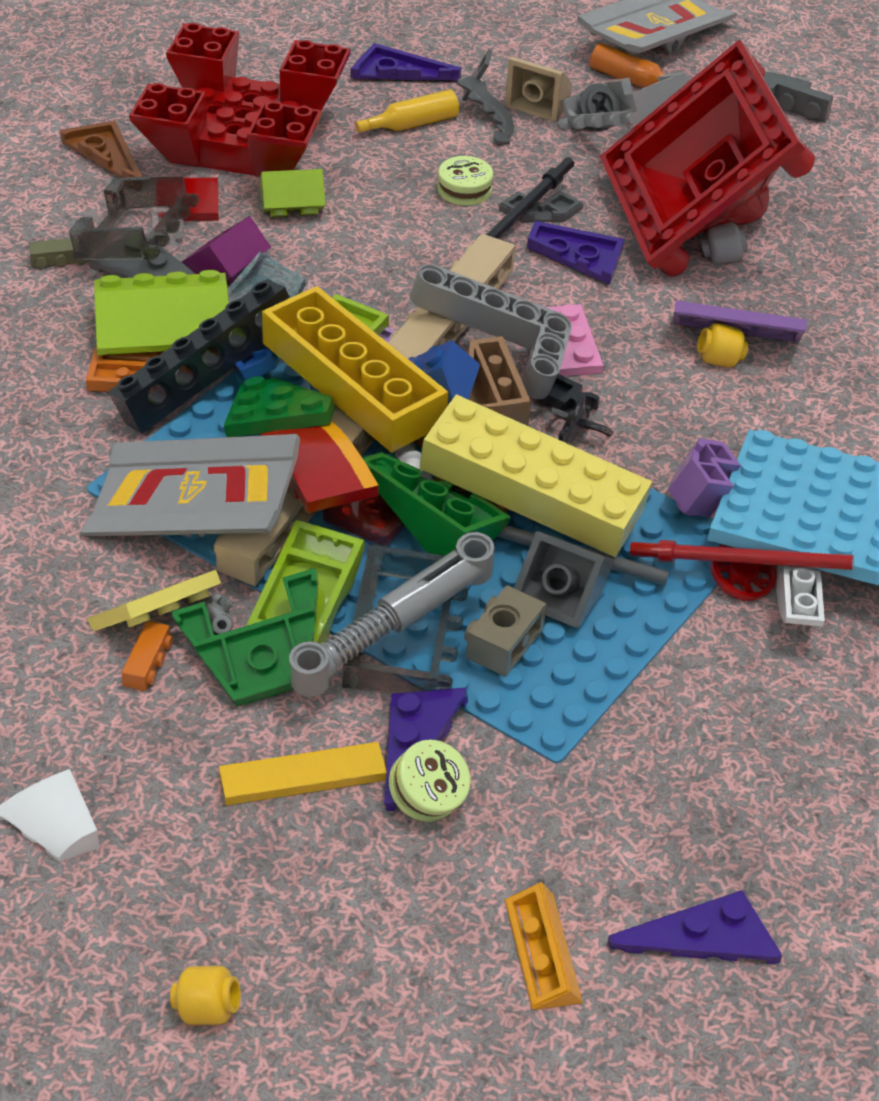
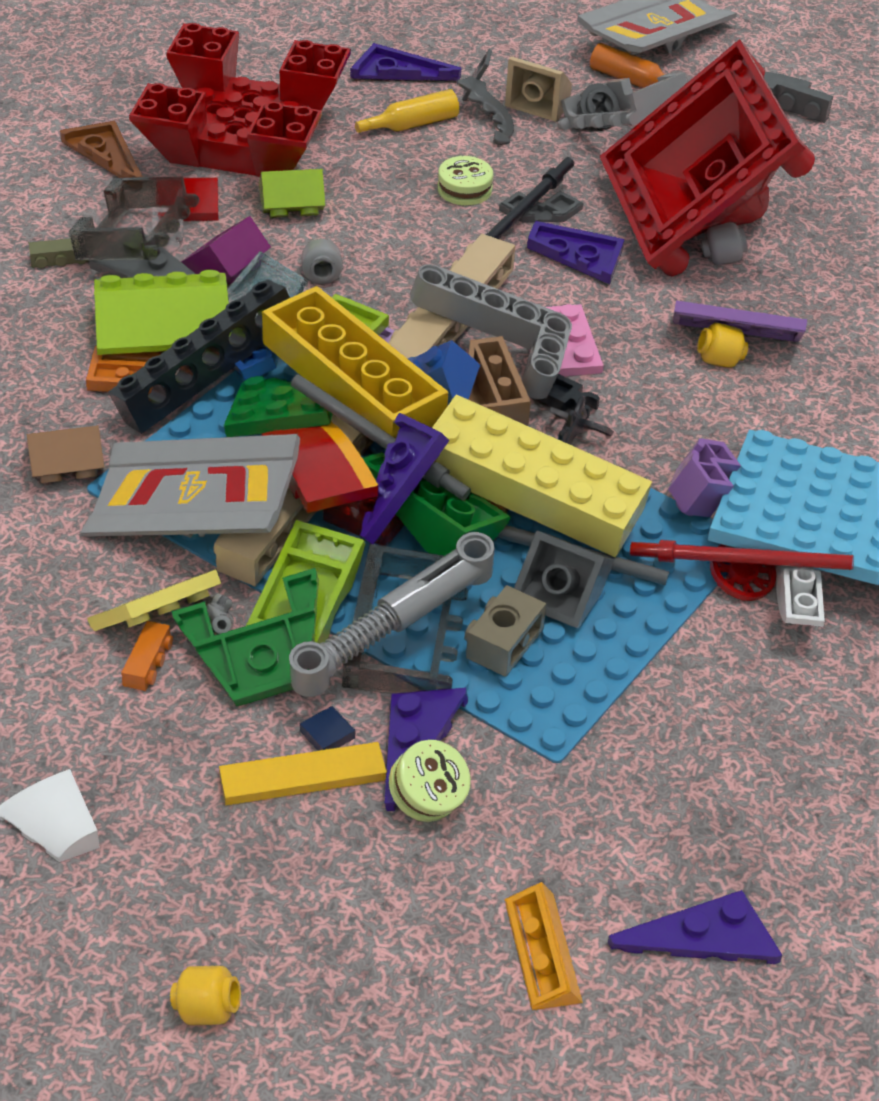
none -> medium nougat slope [26,425,105,484]
none -> dark grey bar [291,374,471,501]
none -> dark blue tile [300,706,356,751]
none -> light grey head [301,238,343,284]
none -> dark purple wing [360,413,450,545]

